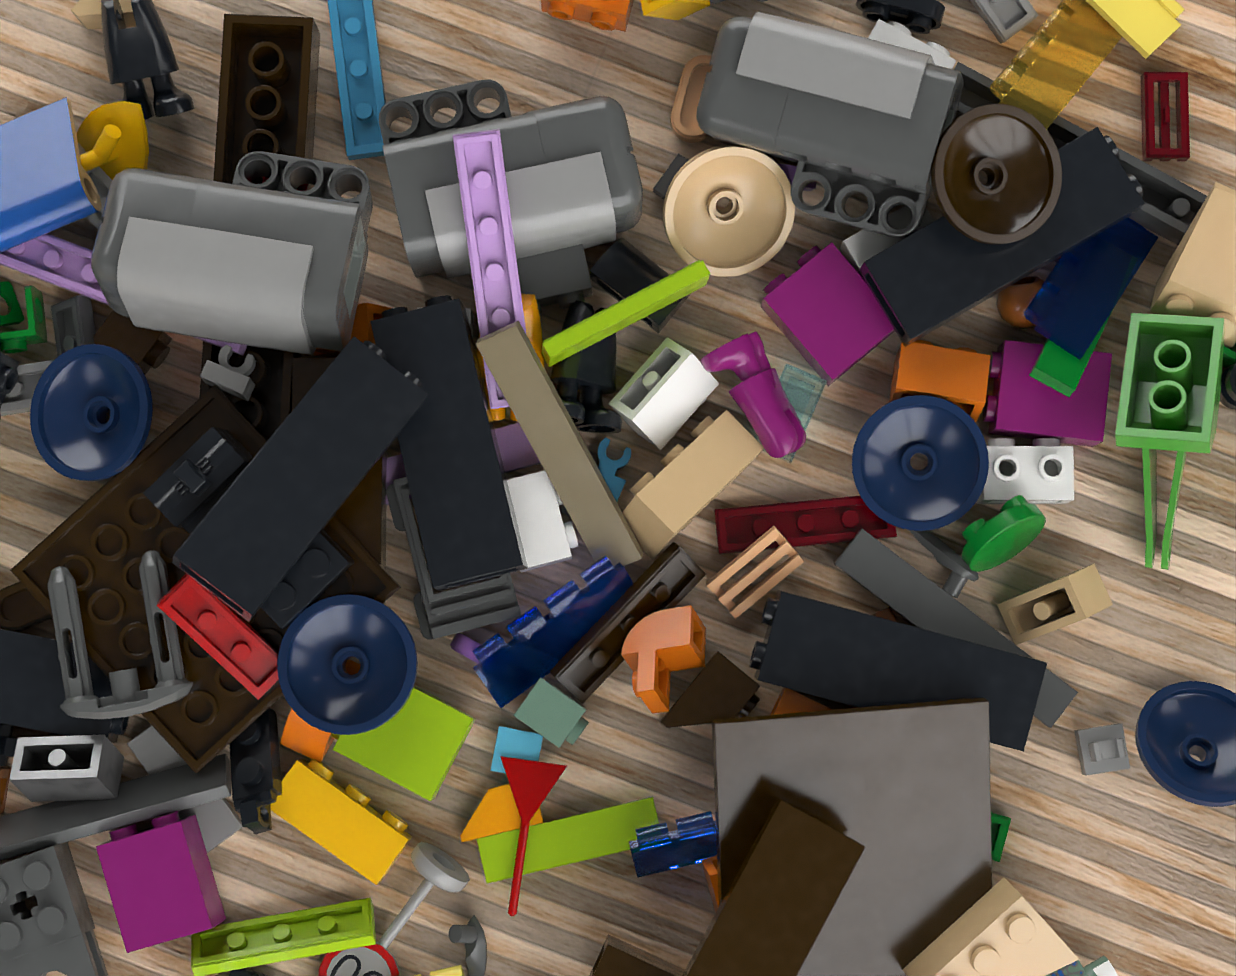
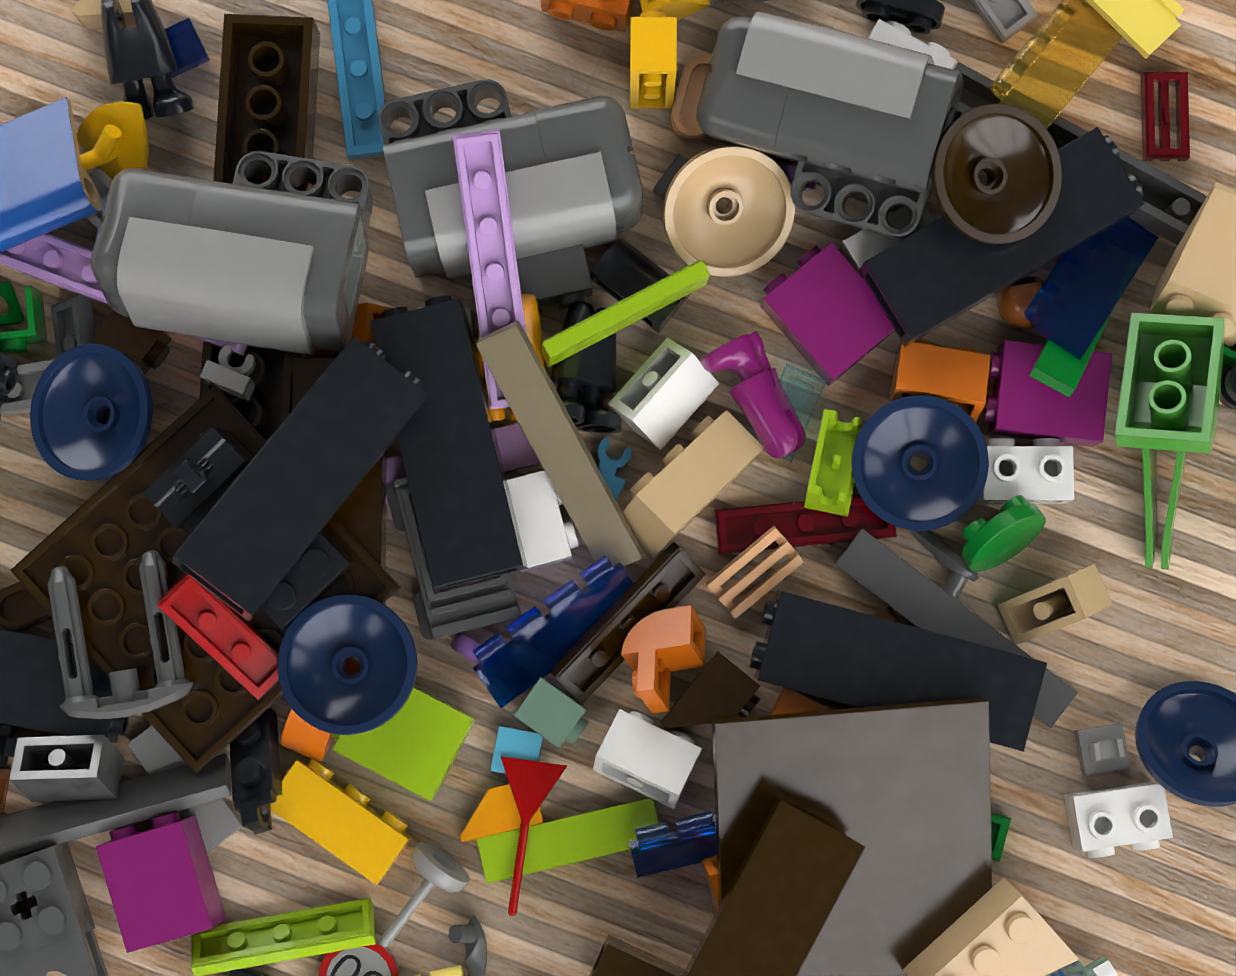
none -> clear blue tile [165,18,210,78]
none -> white brick [593,709,702,809]
none -> yellow brick [629,11,677,109]
none -> lime hinge [804,409,862,517]
none -> white brick [1064,781,1173,858]

